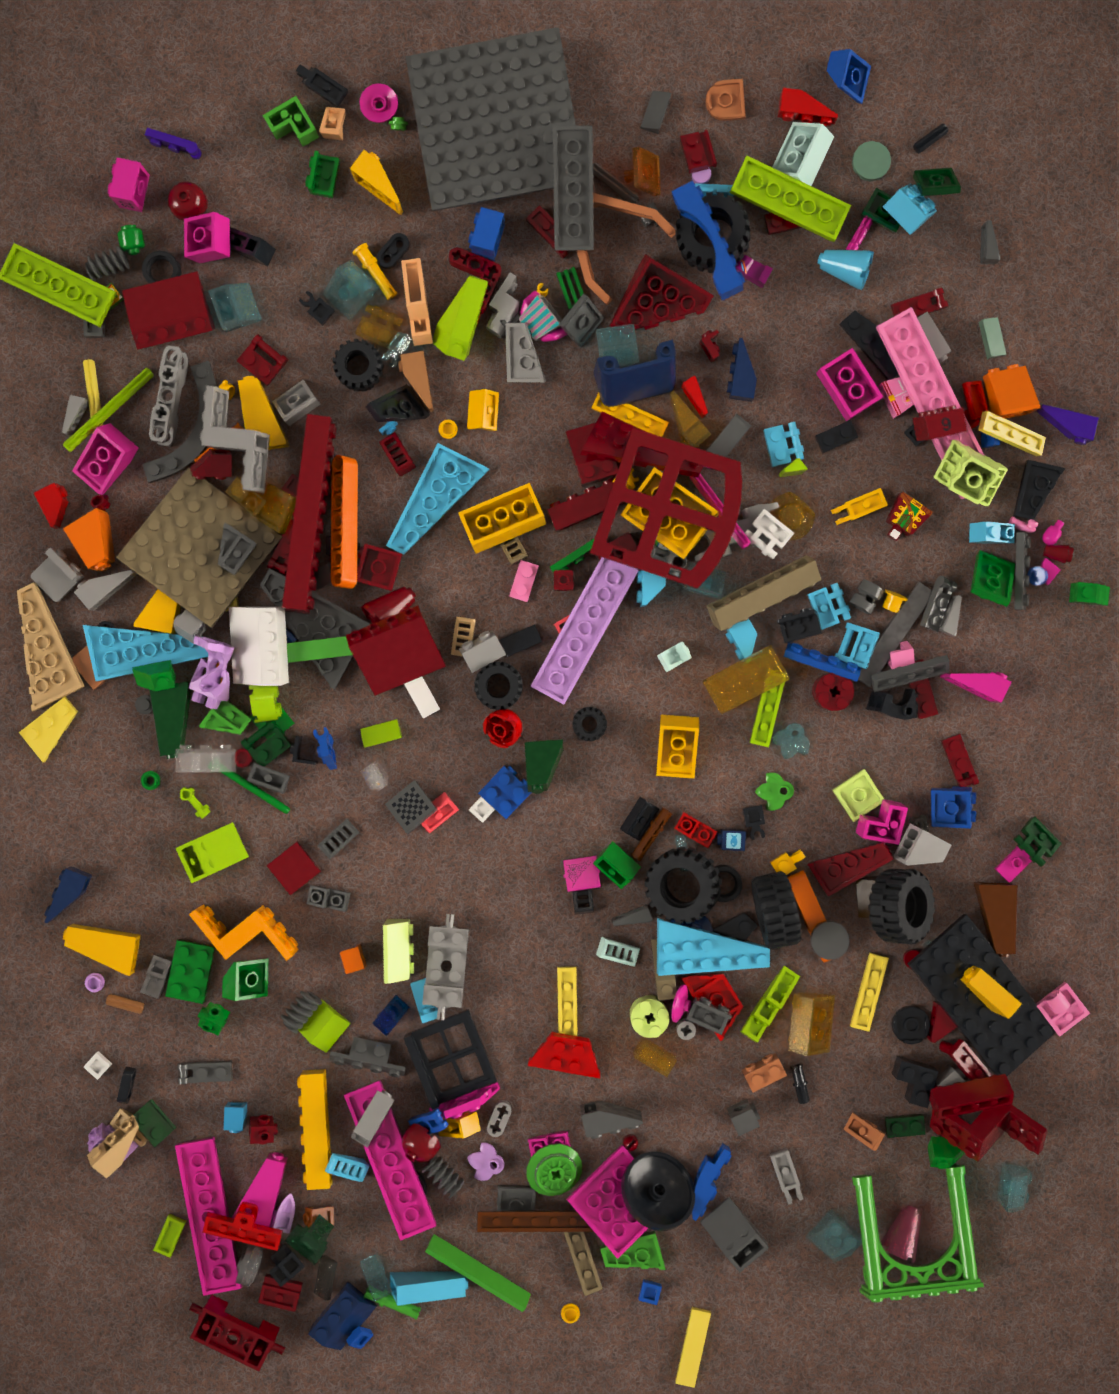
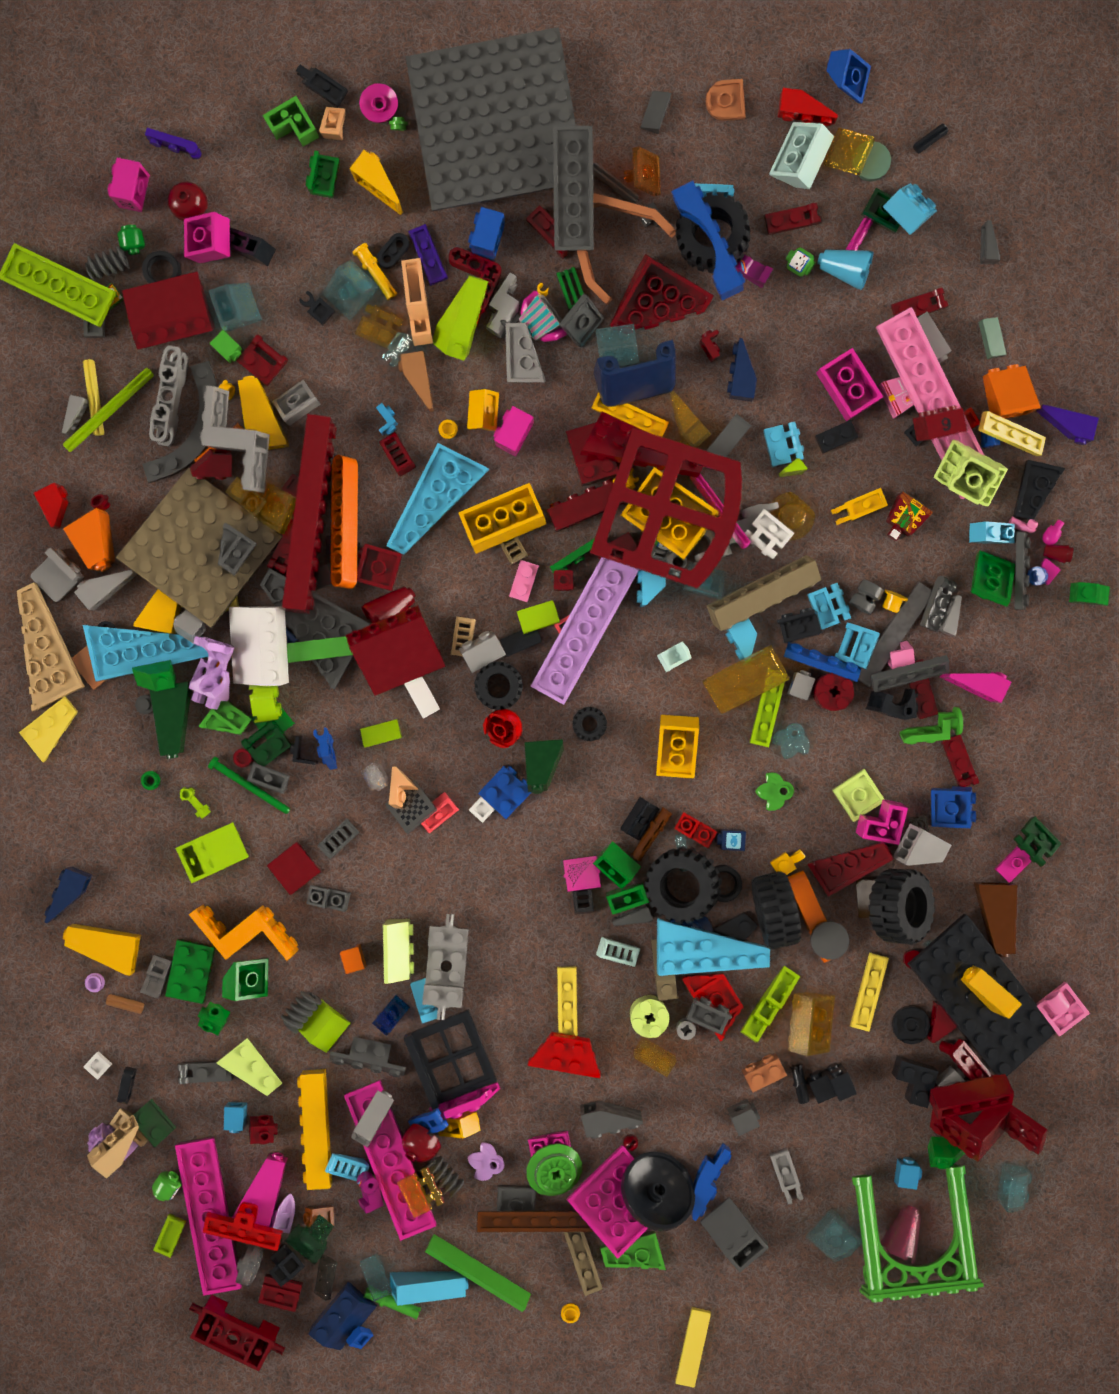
dark pink slope [72,423,139,495] -> none
clear brick [176,745,236,773] -> none
black tyre [333,339,384,391] -> none
black wing [366,384,430,423] -> none
light grey beam [487,1100,512,1137] -> none
blue plate [638,1279,662,1305] -> none
dark pink dish [671,984,691,1023] -> none
dark red plate [680,130,717,173] -> none
red slope [681,375,708,418] -> none
lavender tile [692,167,711,184] -> none
lime plate [729,155,851,242] -> none
black plate [742,805,765,840] -> none
black wing [839,311,899,380] -> none
nougat slope [844,1113,885,1151] -> none
dark green plate [885,1114,925,1138] -> none
dark green tile [913,168,961,196] -> none
red plate [962,380,989,421] -> none
none -> bright green head [152,1171,181,1201]
none -> bright green brick [209,330,243,363]
none -> yellowish green wing [216,1038,282,1096]
none -> magenta leg [357,1171,384,1214]
none -> light nougat slope [389,767,418,808]
none -> plate [397,1167,444,1218]
none -> dark purple tile [408,224,448,286]
none -> dark pink brick [493,406,534,457]
none -> lime slope [517,600,560,634]
none -> green slope [606,884,649,915]
none -> head [785,247,816,277]
none -> light grey brick [787,670,815,700]
none -> black brick [806,1063,857,1104]
none -> clear yellow plate [823,127,875,175]
none -> dark azure brick [894,1157,922,1190]
none -> bright green piece [900,707,963,744]

